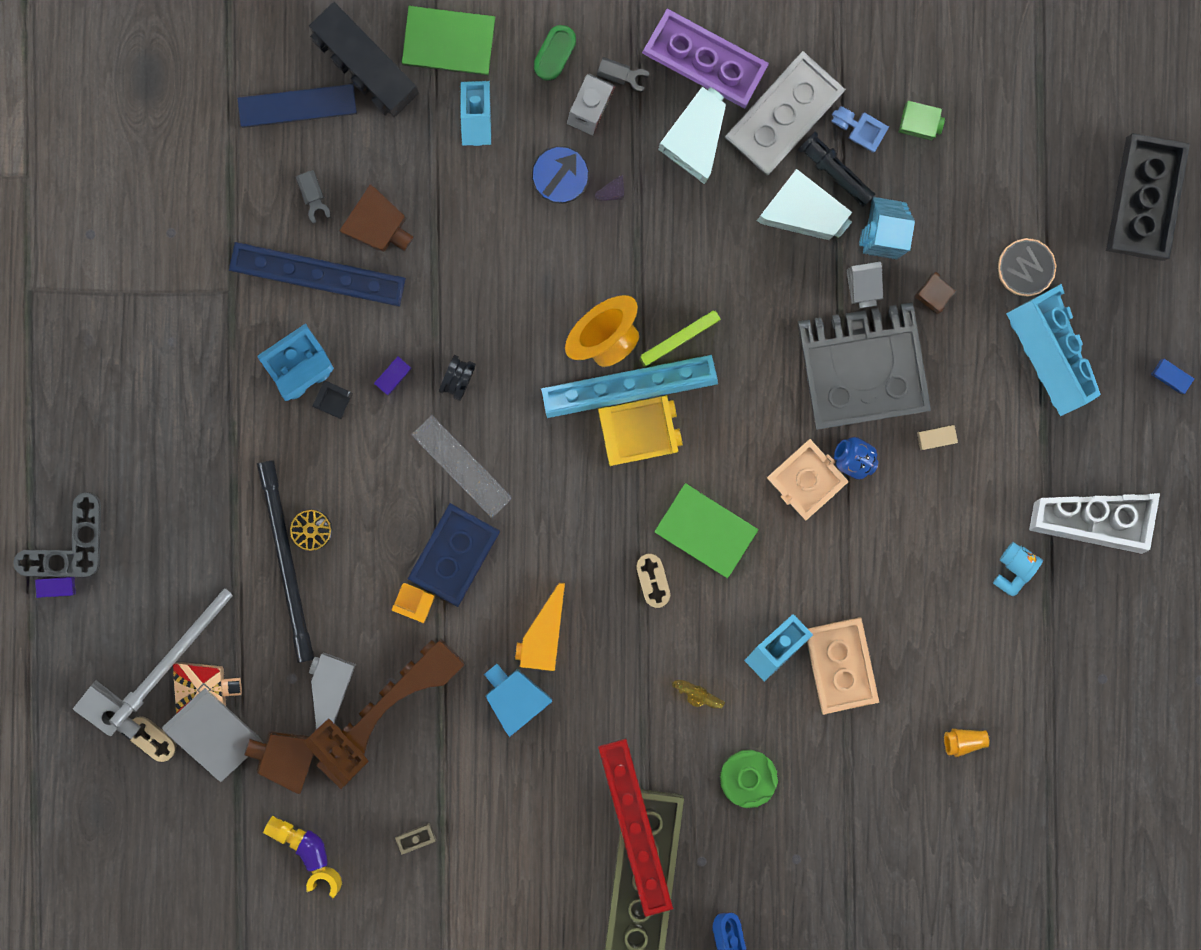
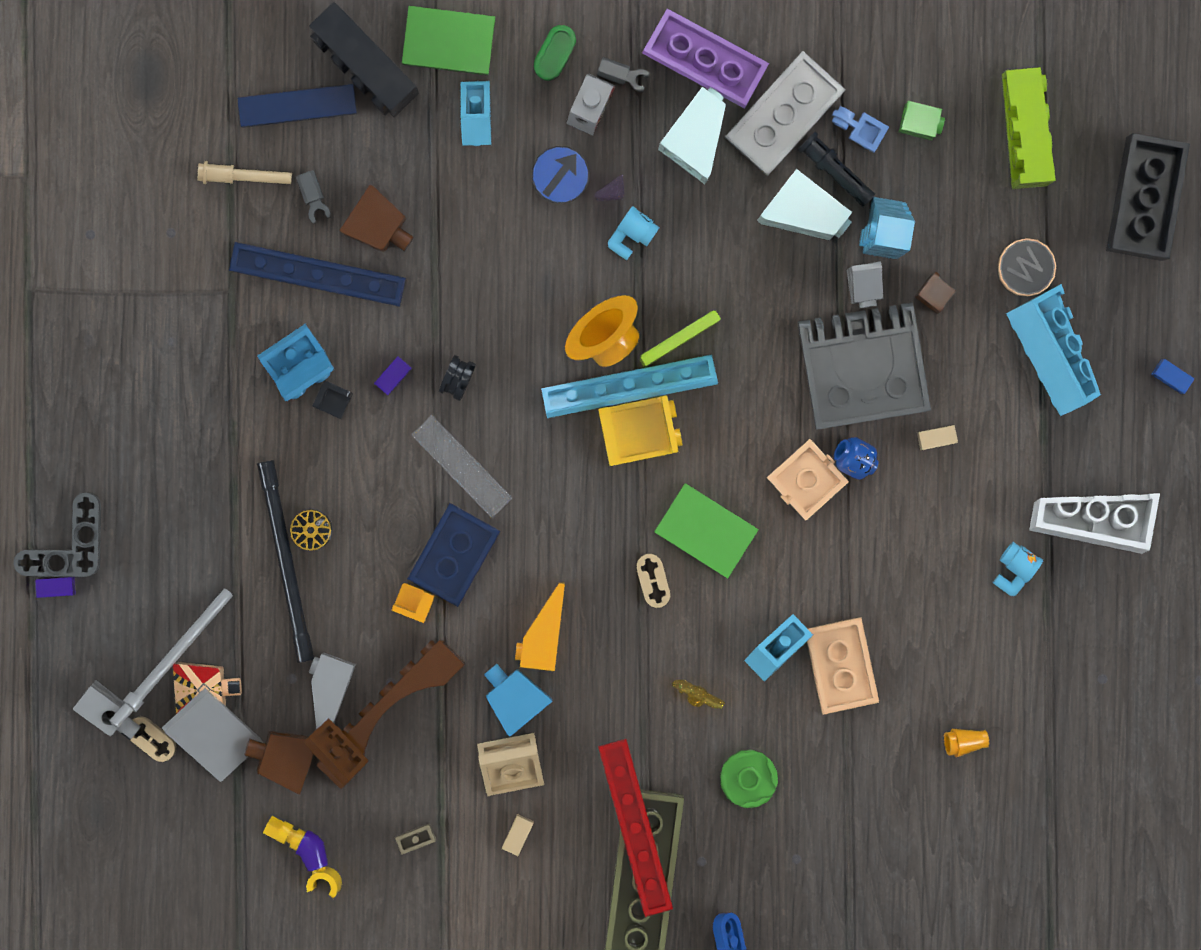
none -> tan pin [197,161,292,184]
none -> tan bracket [477,733,544,796]
none -> tan piece [502,814,534,856]
none -> medium azure piece [608,206,660,260]
none -> lime wedge [1002,67,1056,189]

